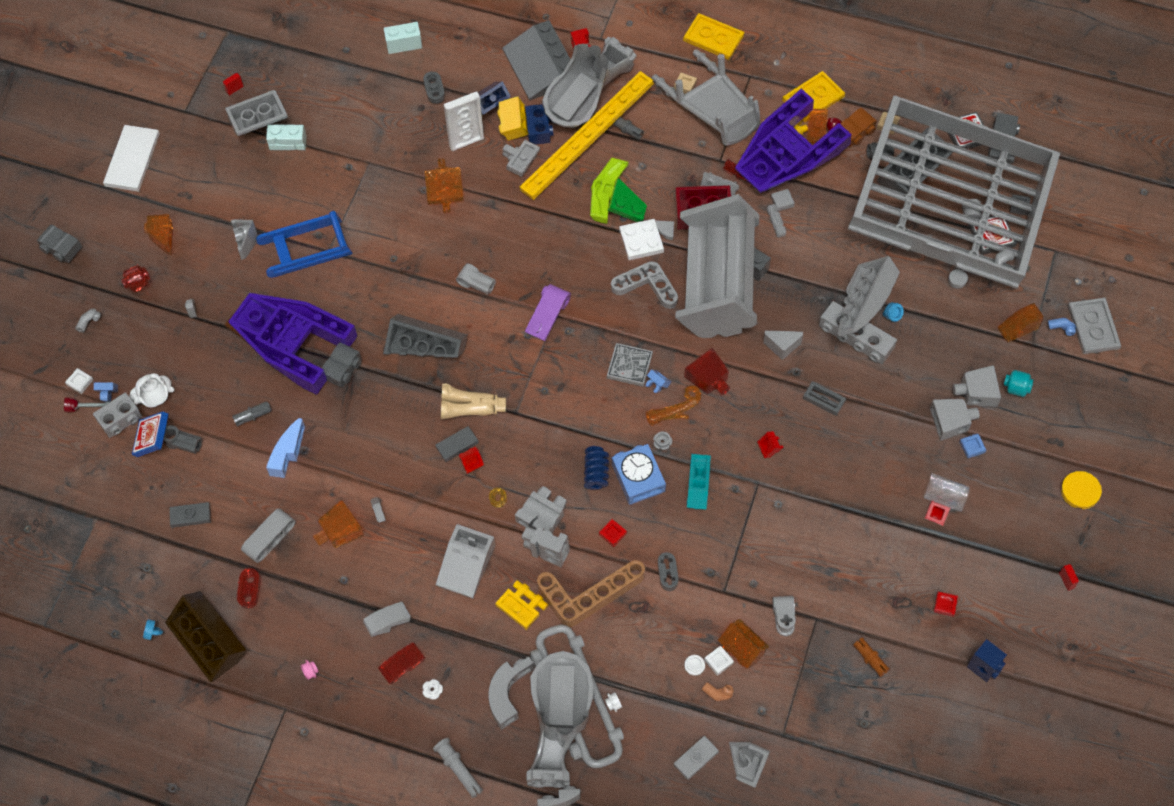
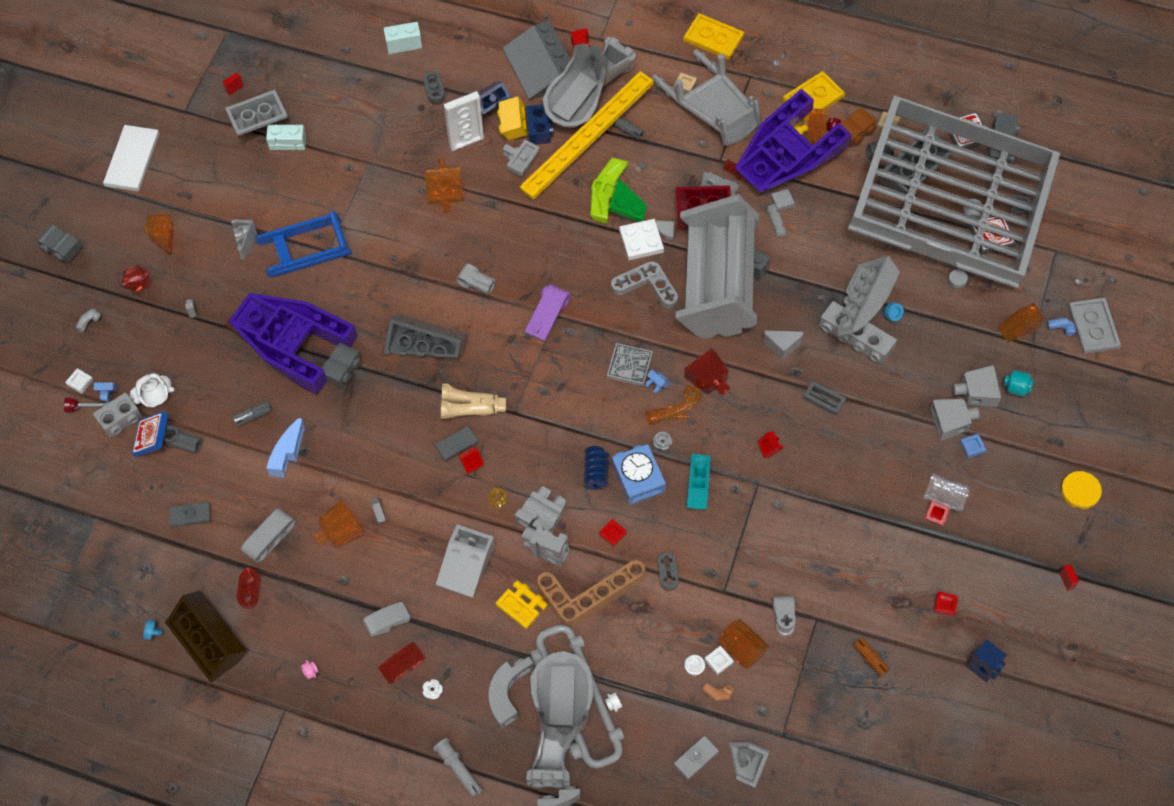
light grey arm [994,249,1015,266] -> none

